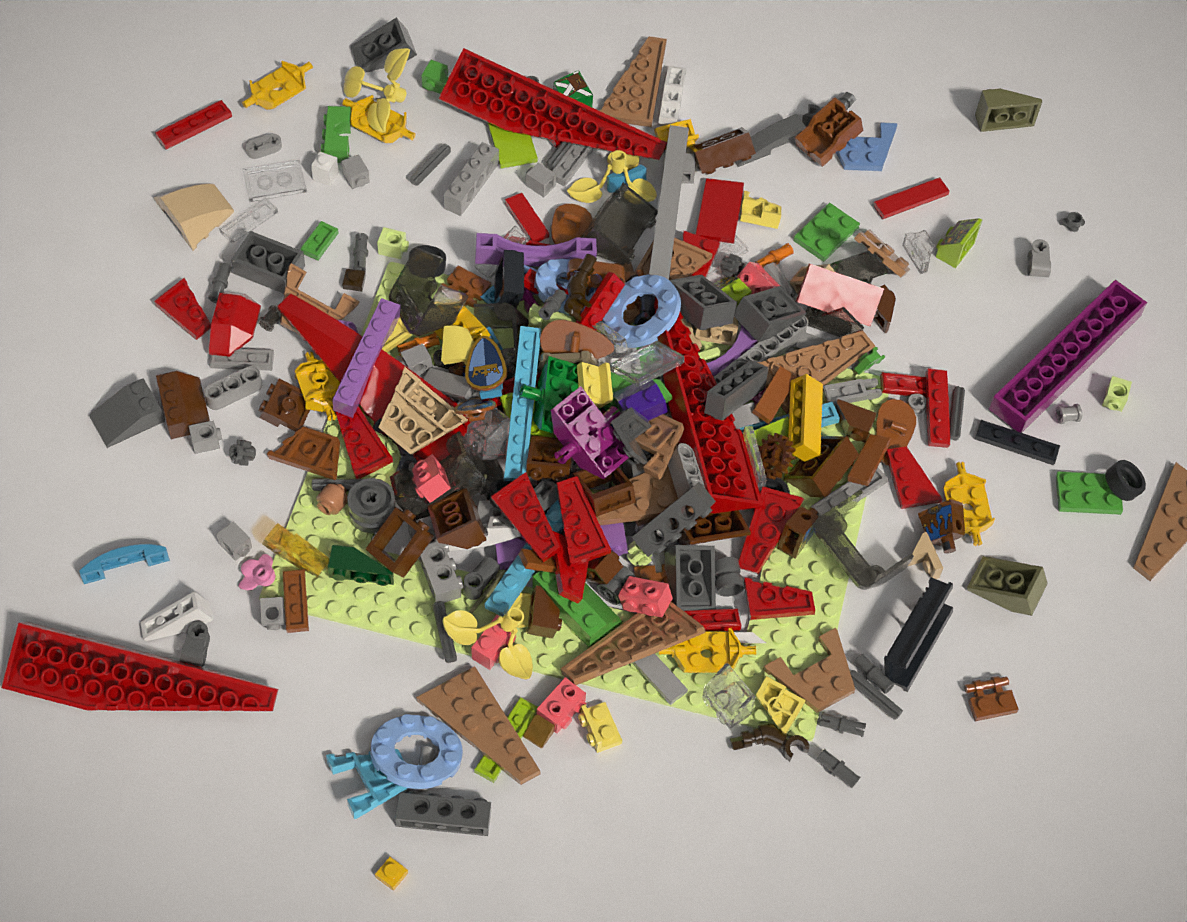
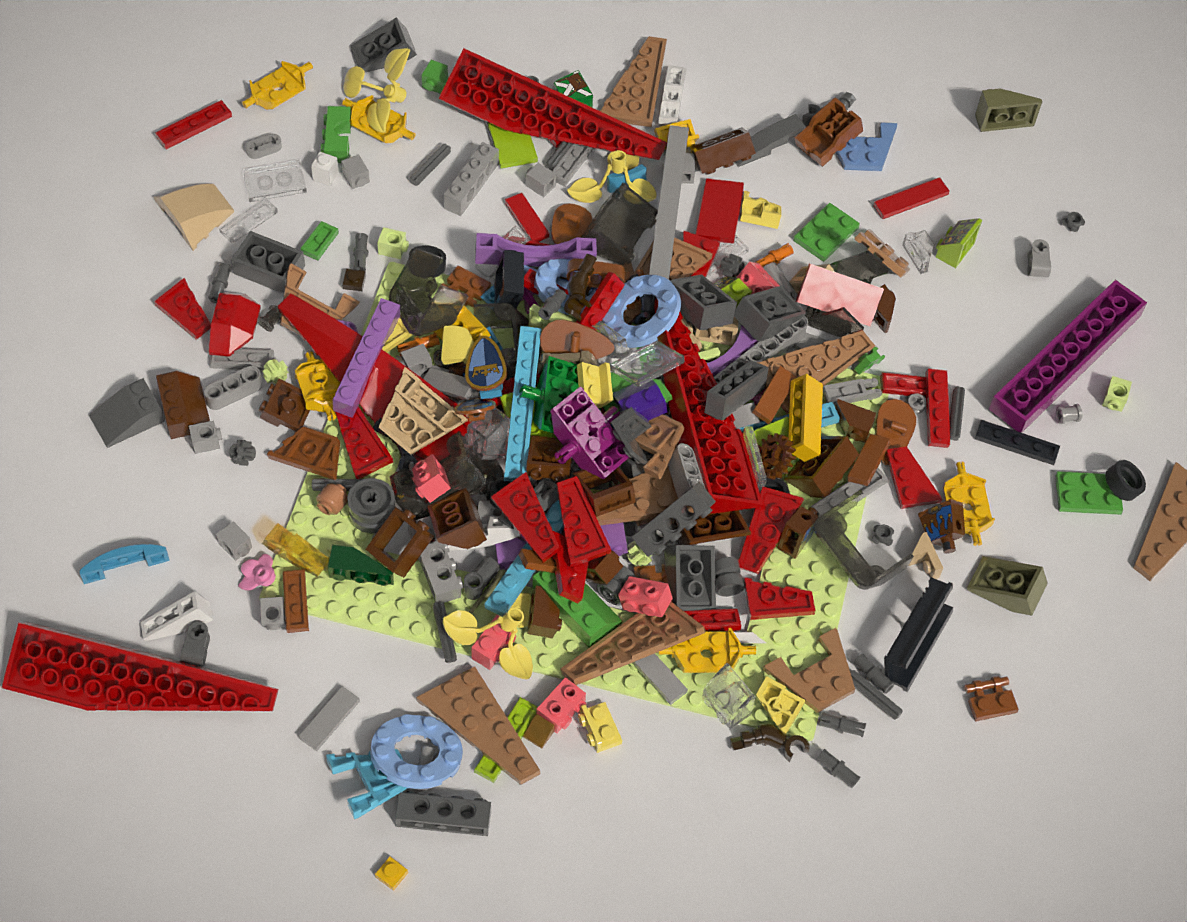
none -> yellowish green gear [262,359,289,384]
none -> light grey tile [299,686,360,751]
none -> dark grey plate [872,524,894,546]

